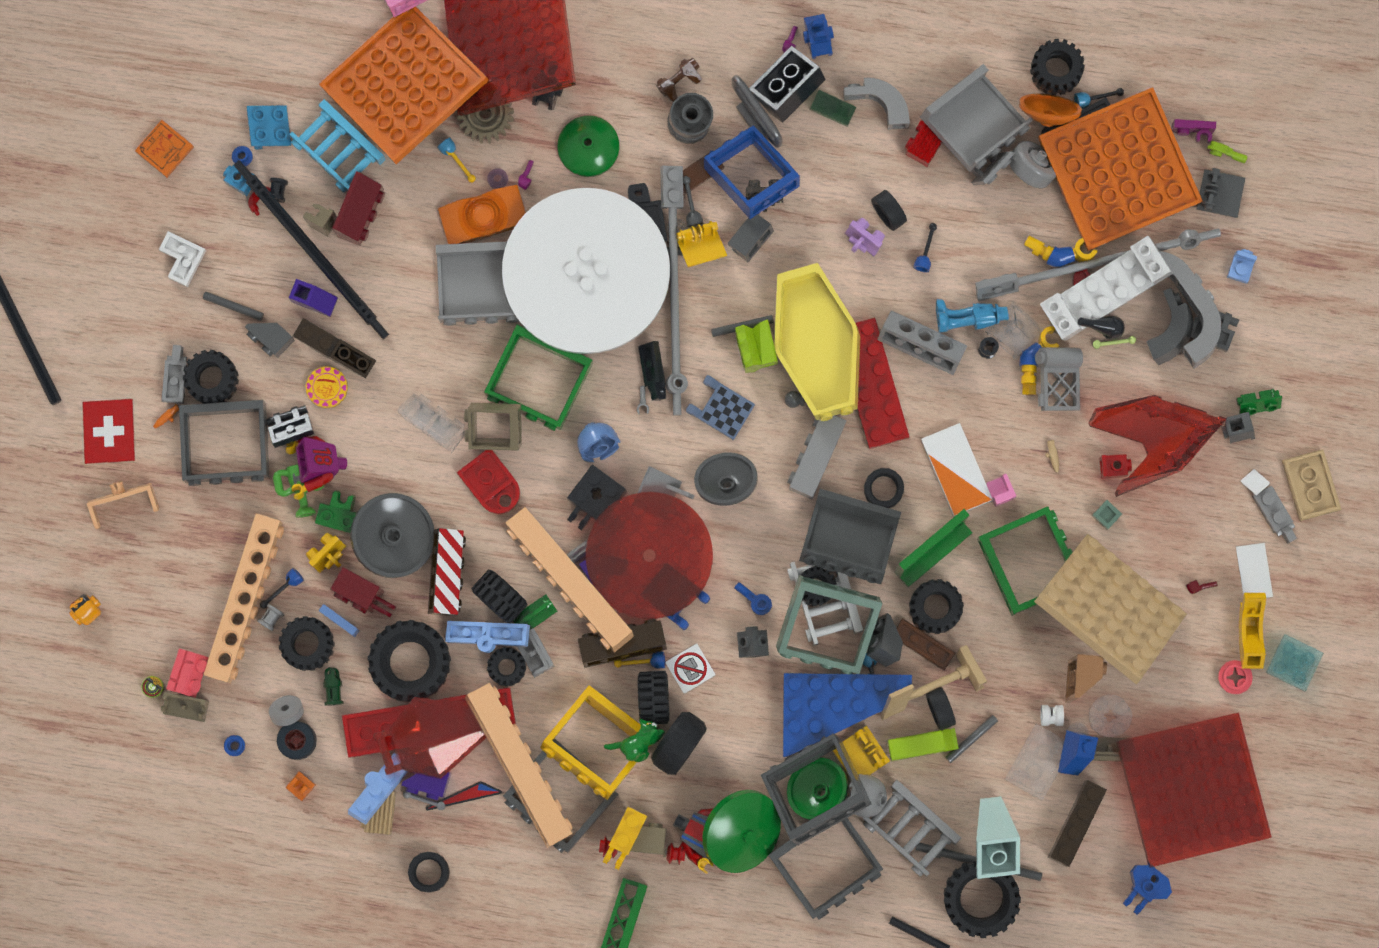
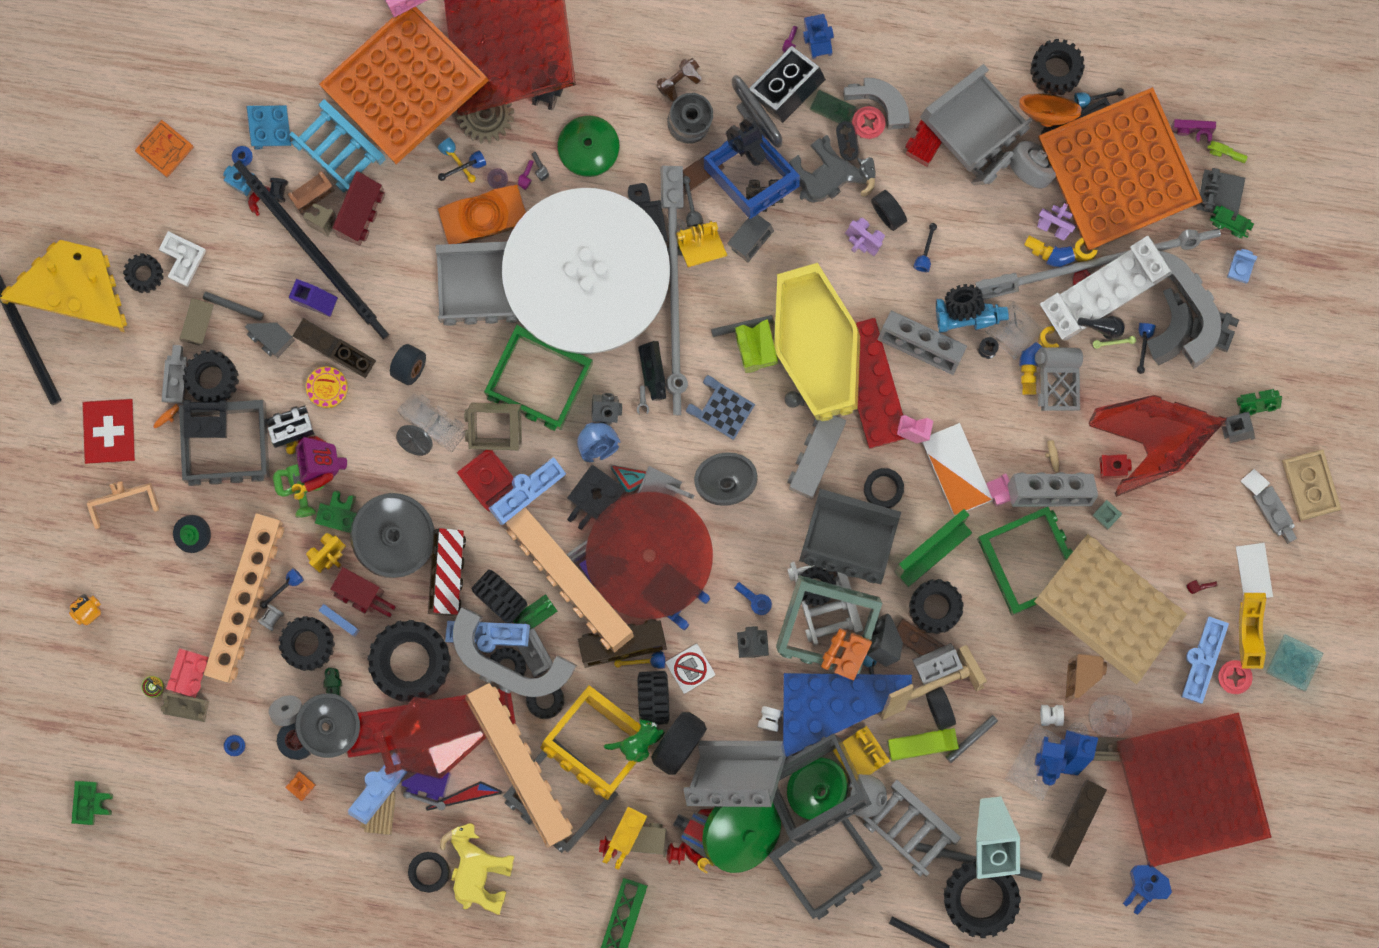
none -> yellow piece [0,240,127,332]
none -> green plate [71,781,113,825]
none -> black tyre [123,253,164,293]
none -> black wheel [173,515,211,553]
none -> dark tan hinge [180,298,214,345]
none -> black plate [183,400,227,438]
none -> nougat hinge [287,171,335,214]
none -> dark grey dish [295,693,360,758]
none -> black wheel [389,344,426,385]
none -> dark grey wheel [396,425,433,456]
none -> hinge [438,150,487,181]
none -> light yellow animal [440,823,515,915]
none -> light grey arch [453,607,577,697]
none -> light blue hinge [488,457,566,525]
none -> black tyre [526,688,564,719]
none -> dark grey hand [532,152,549,181]
none -> dark grey brick [591,393,622,425]
none -> piece [611,465,647,492]
none -> light grey panel [683,741,786,807]
none -> black hinge [726,117,766,166]
none -> white wheel [757,706,783,732]
none -> dark grey animal [789,135,876,203]
none -> orange plate [821,628,872,681]
none -> black beam [836,121,860,160]
none -> coral gear [852,106,886,140]
none -> bright pink panel [897,415,933,444]
none -> light grey hinge [912,643,963,685]
none -> black tyre [945,284,985,321]
none -> light grey brick [1008,472,1098,507]
none -> blue hinge [1035,736,1067,786]
none -> lavender hips [1037,203,1076,240]
none -> hinge [1137,323,1156,374]
none -> light blue hinge [1181,616,1229,704]
none -> green hinge [1210,205,1254,239]

